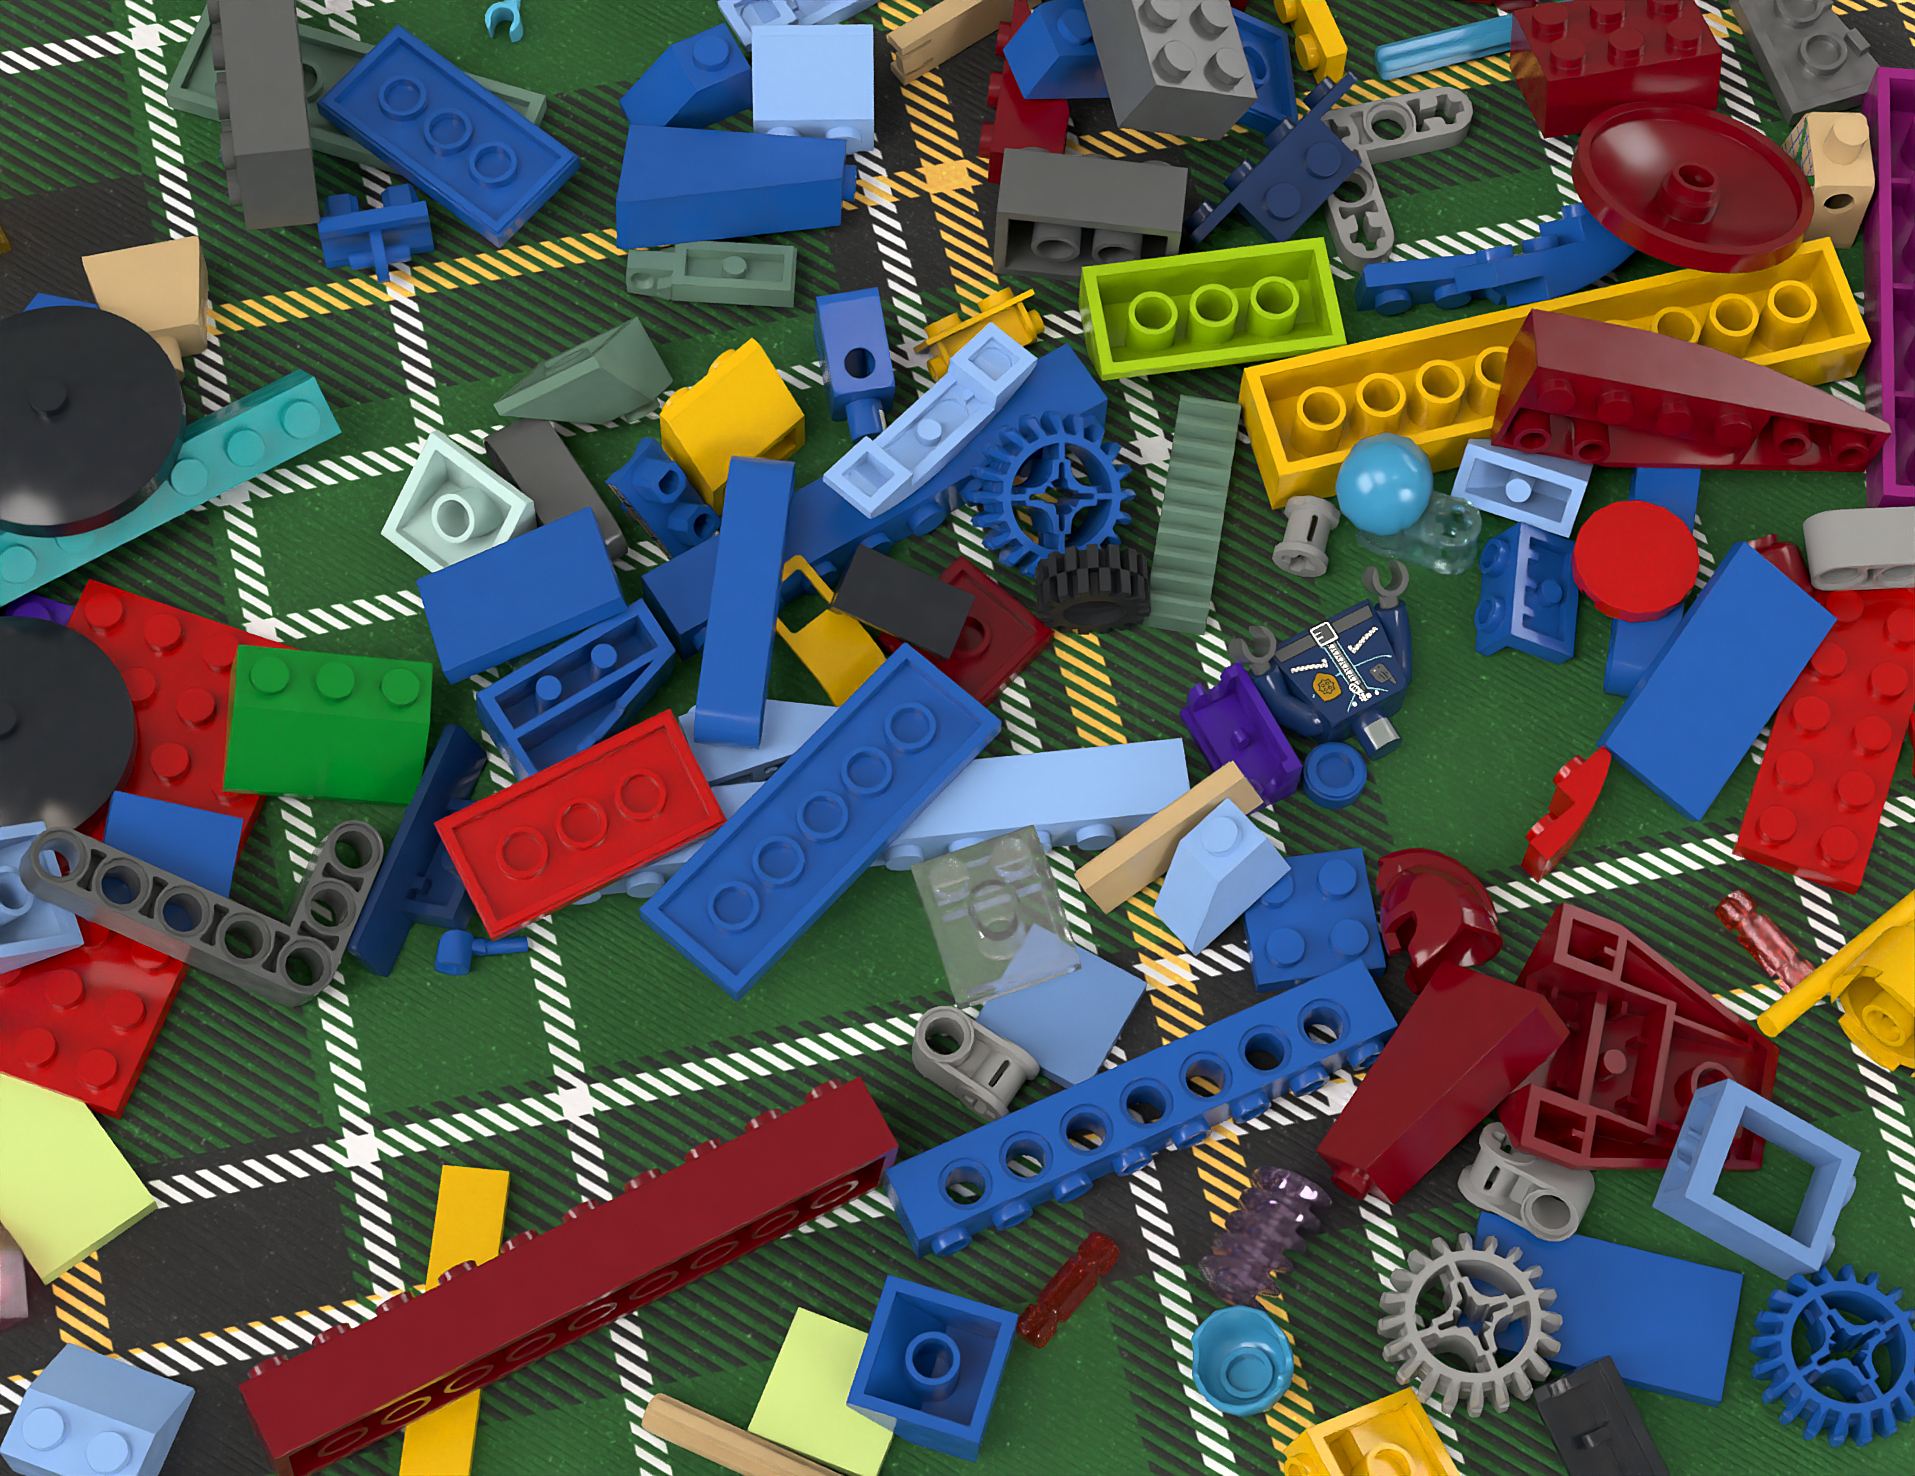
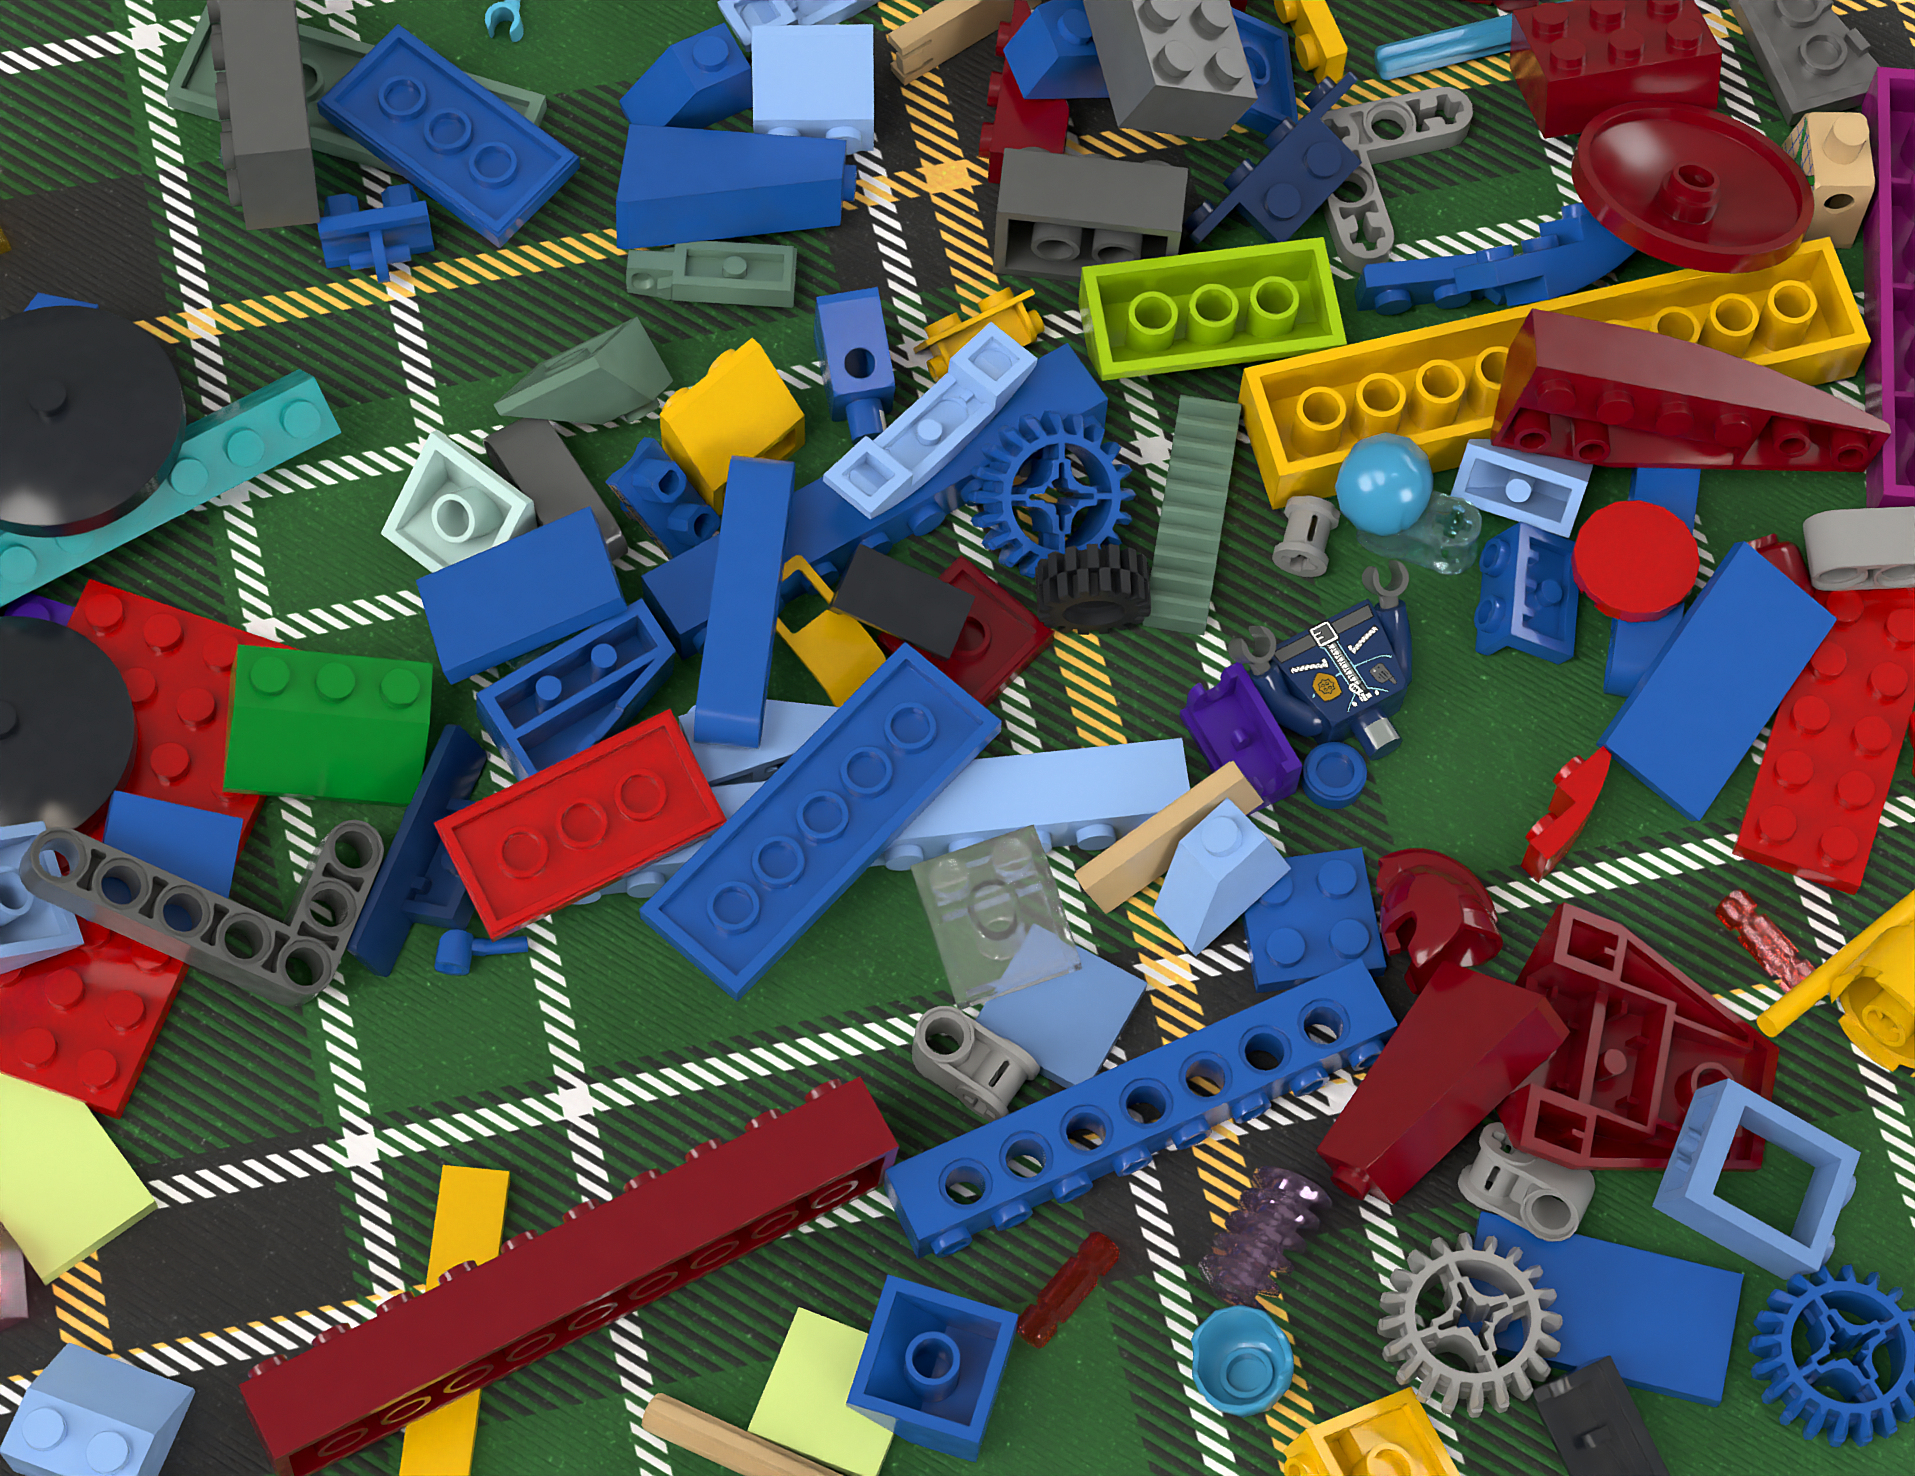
tan torso [82,235,208,382] -> none

